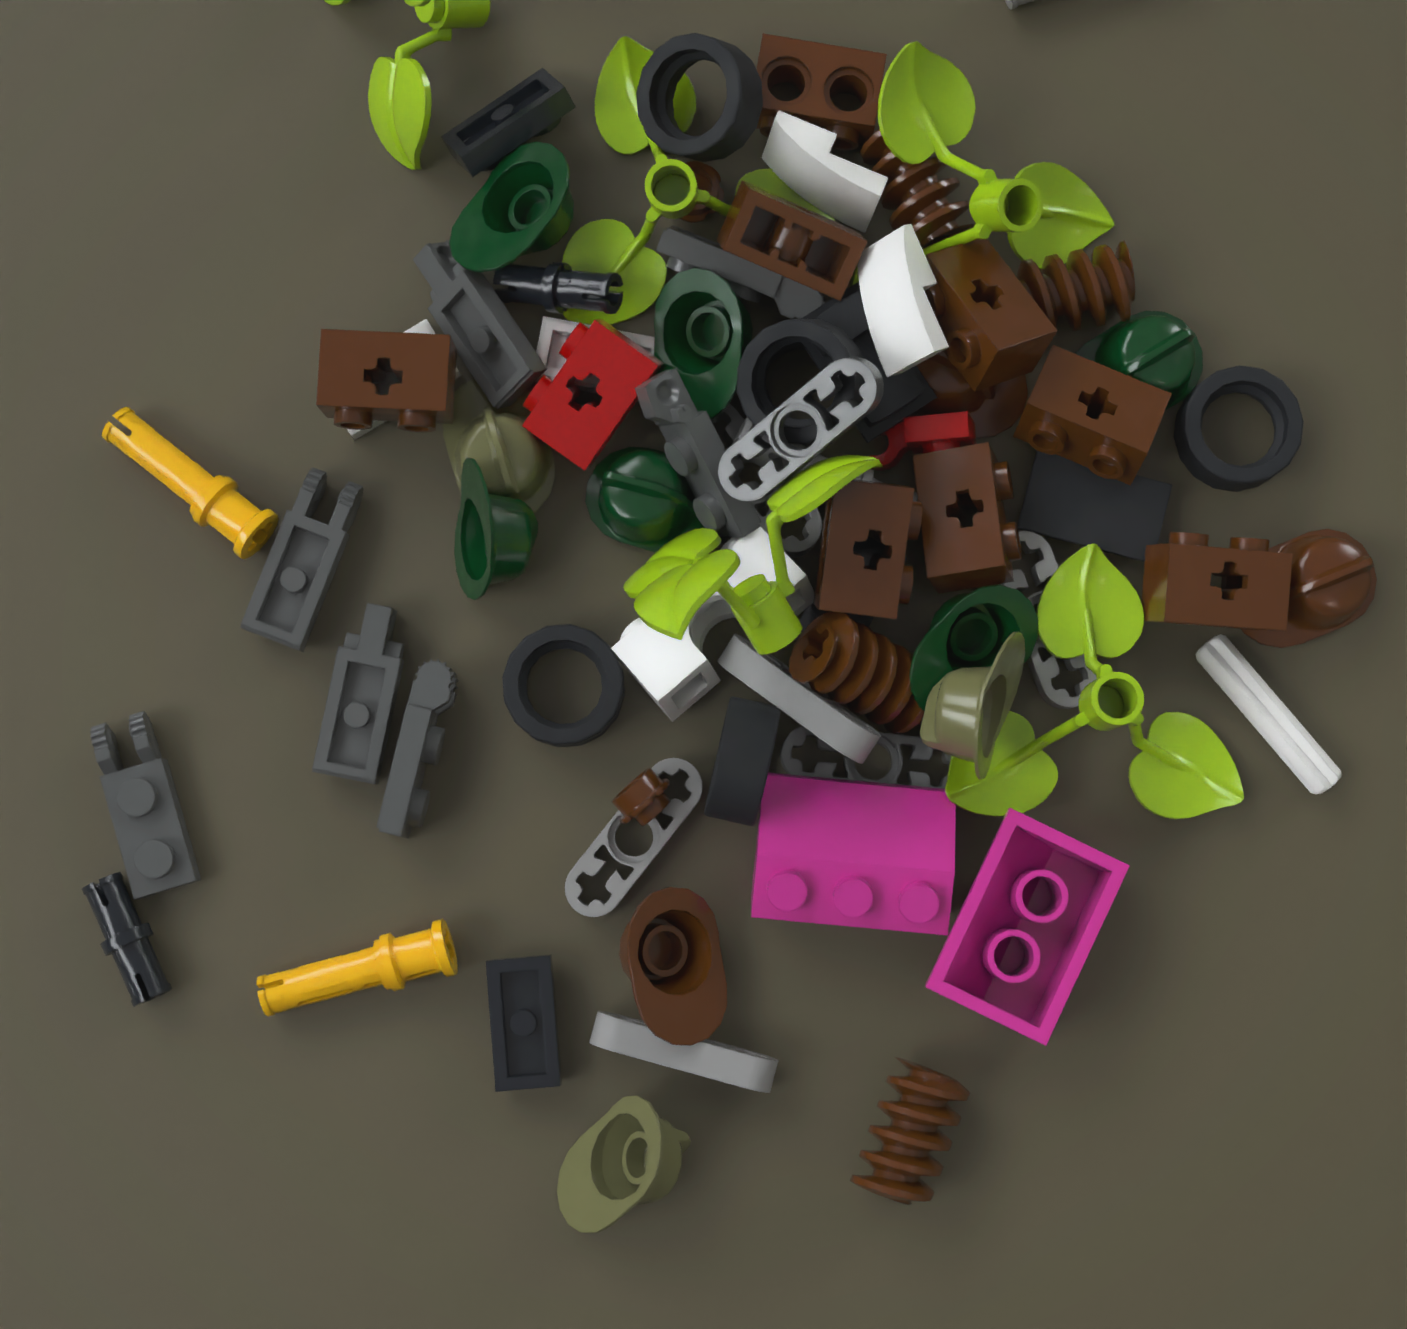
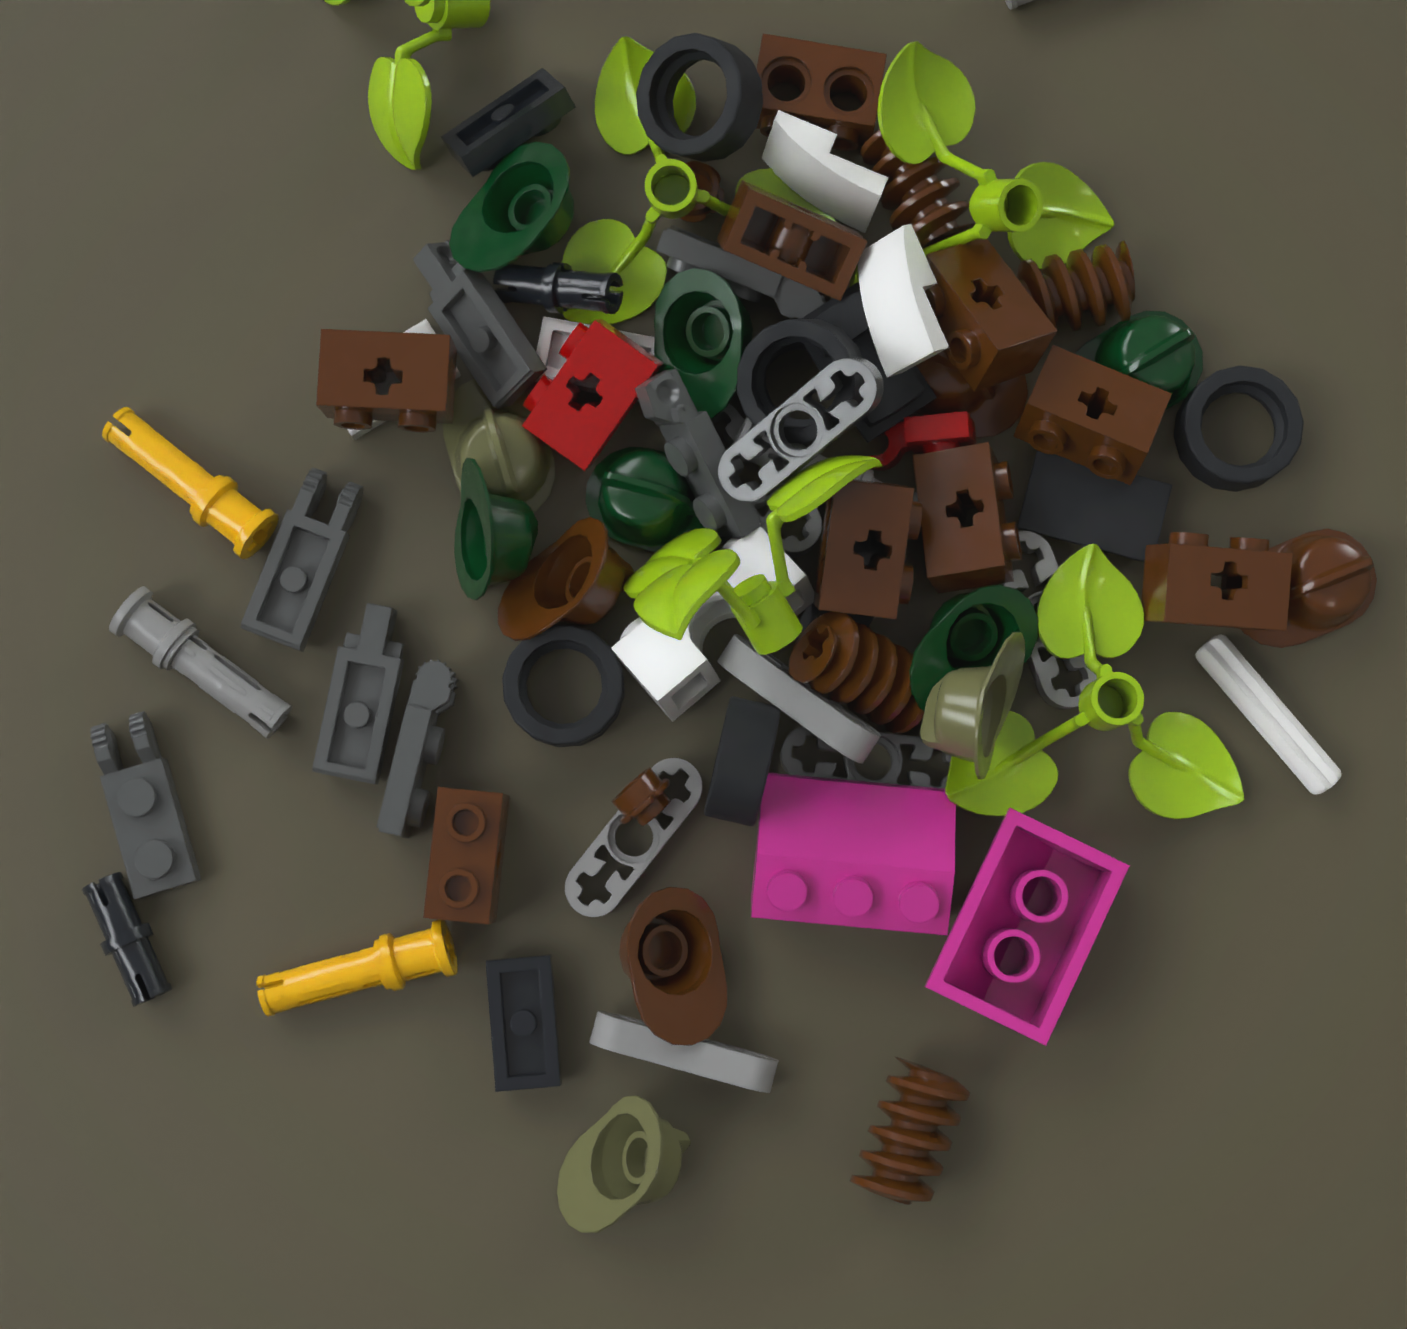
none -> light grey pin [109,586,293,739]
none -> reddish brown brick [423,787,510,925]
none -> reddish brown piece [498,517,634,641]

